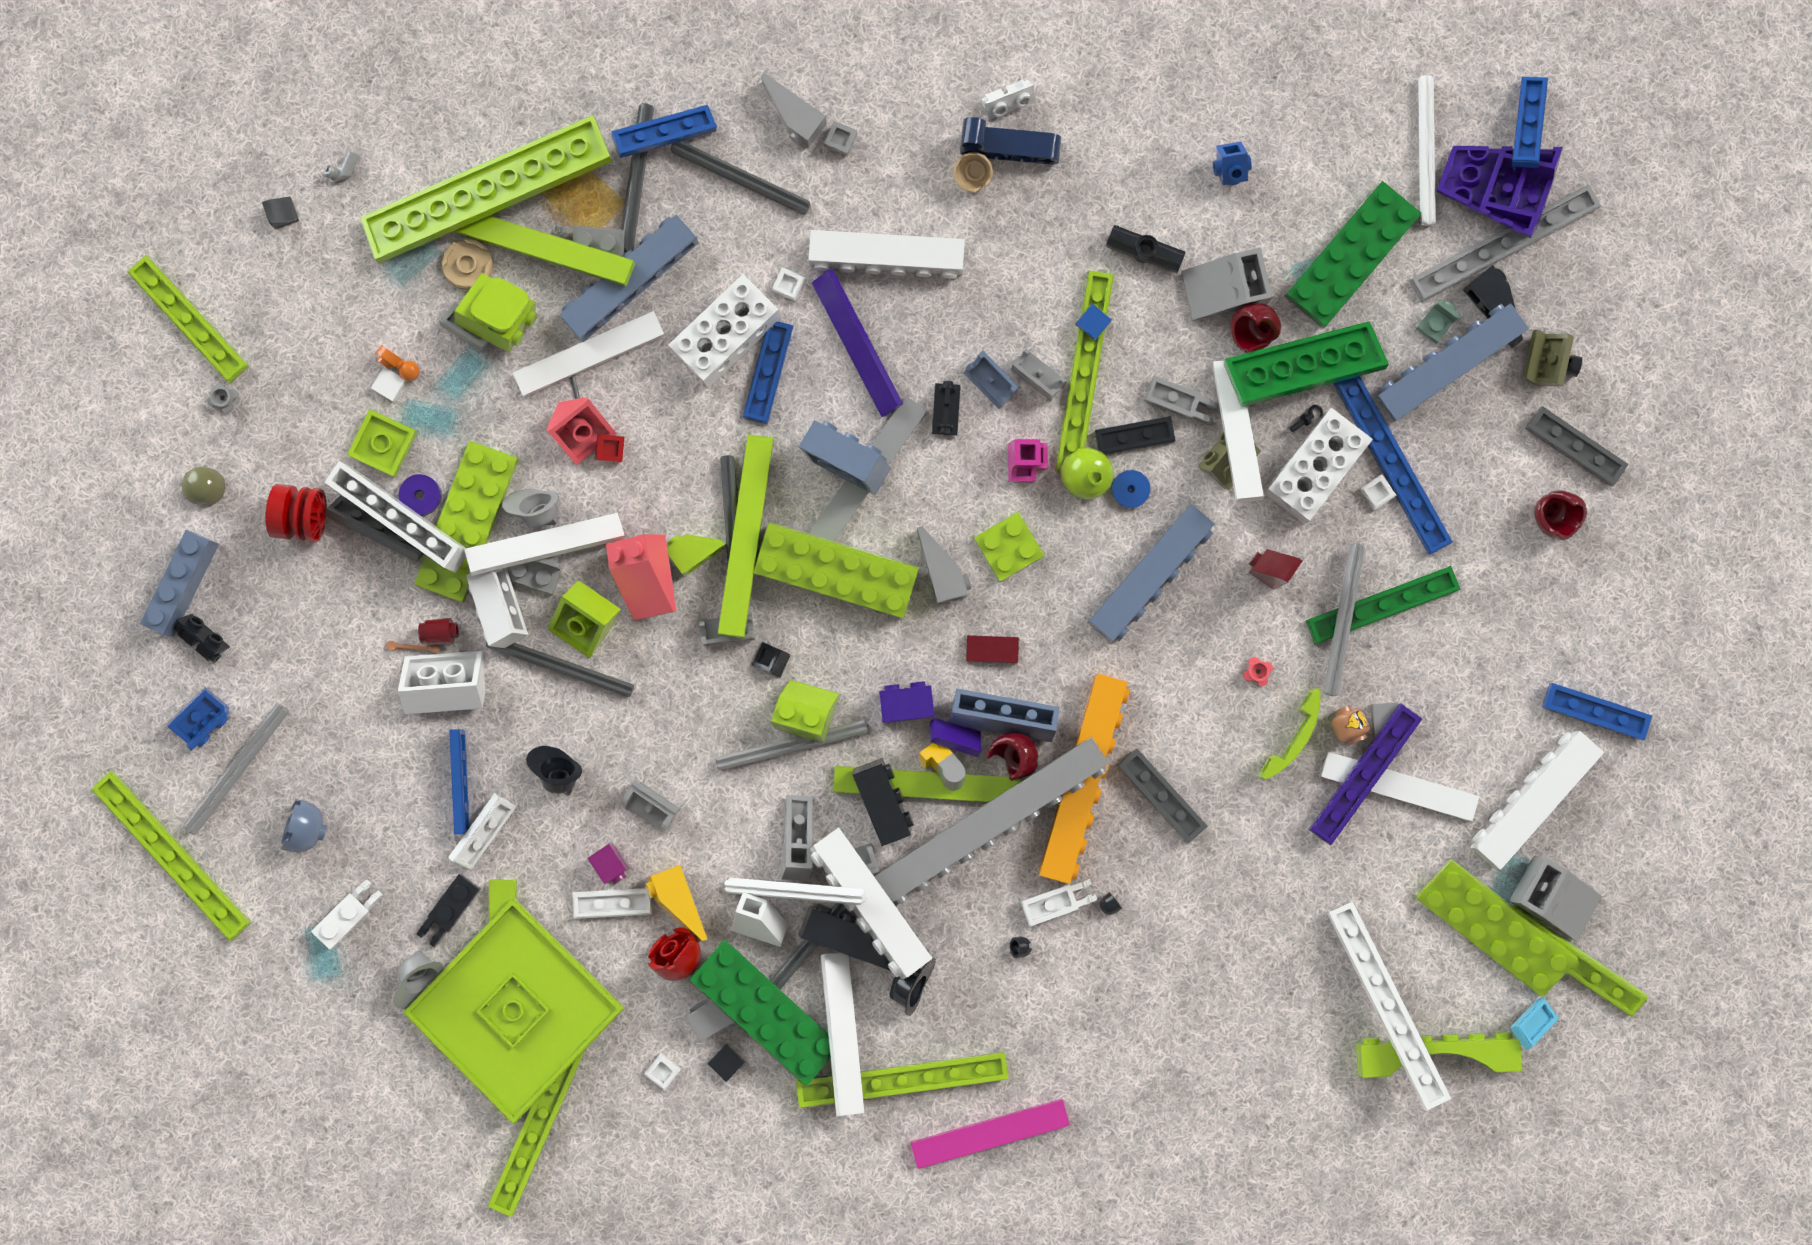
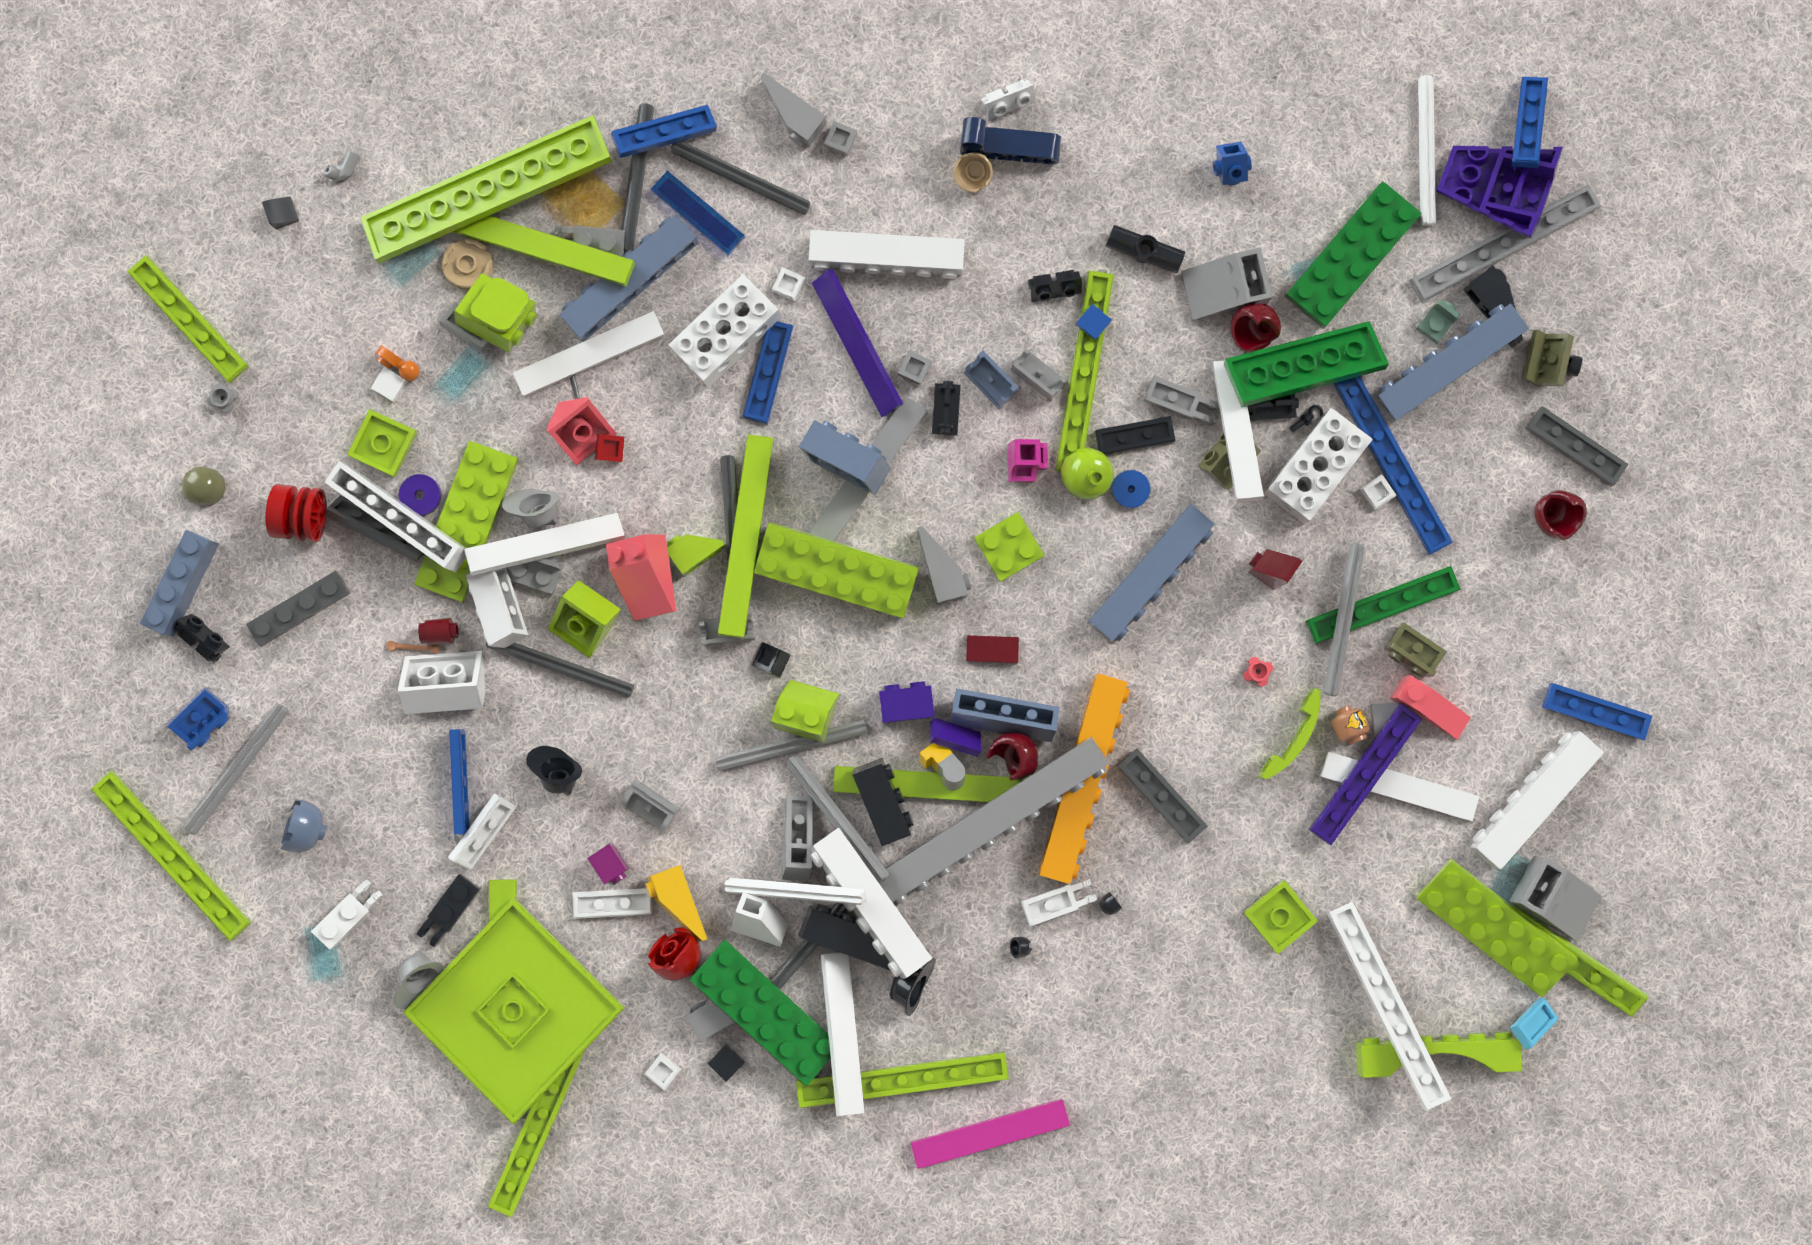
clear light blue tile [401,398,459,435] -> none
none -> dark grey plate [246,571,351,647]
none -> clear blue tile [651,170,745,256]
none -> light grey axle [786,755,889,883]
none -> light grey plate [898,350,932,385]
none -> black hinge [1028,269,1082,302]
none -> lime plate [1243,880,1318,954]
none -> black hinge [1247,394,1299,421]
none -> olive bracket [1384,622,1447,678]
none -> coral slope [1390,675,1471,740]

